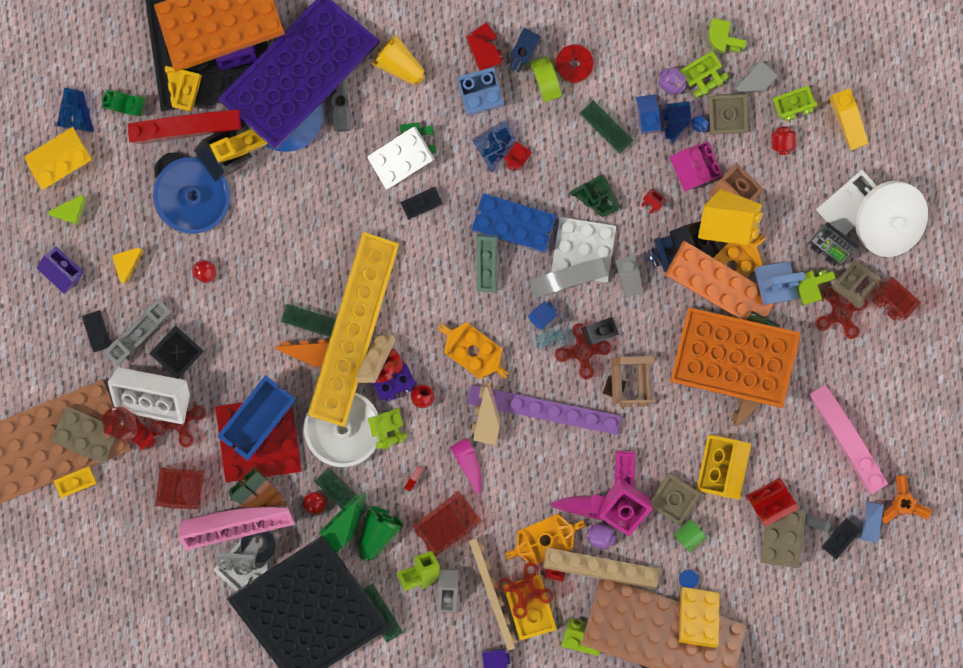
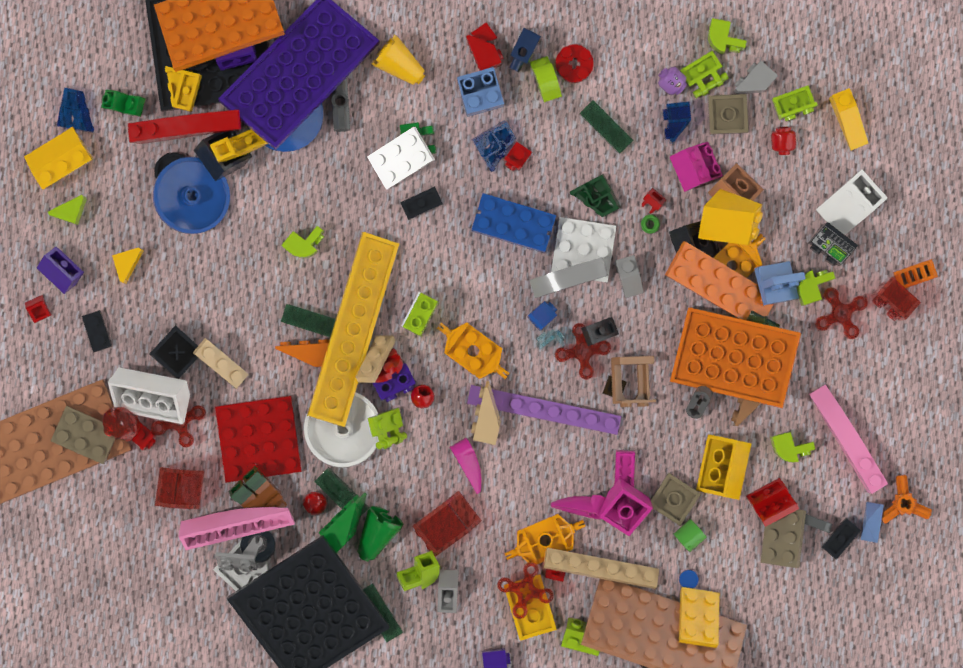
yellow plate [53,466,97,498] -> none
light grey slope [103,299,172,366] -> none
red piece [192,260,216,284] -> none
blue piece [217,375,298,461] -> none
tile [404,465,423,492] -> none
tan plate [469,538,517,651] -> none
sand green plate [477,234,497,293] -> none
medium lavender head [587,522,617,550] -> none
blue slope [636,94,661,135] -> none
dark blue hips [646,237,676,273] -> none
blue plate [691,115,709,133] -> none
dark tan plate [832,261,882,308] -> none
white dish [855,181,928,257] -> none
none -> red slope [25,295,51,323]
none -> tan plate [193,338,249,389]
none -> lime brick [281,226,325,258]
none -> lime piece [401,292,438,337]
none -> bright green plate [641,215,660,234]
none -> dark grey beam [686,386,712,419]
none -> lime brick [770,432,815,462]
none -> orange slope [893,259,938,290]

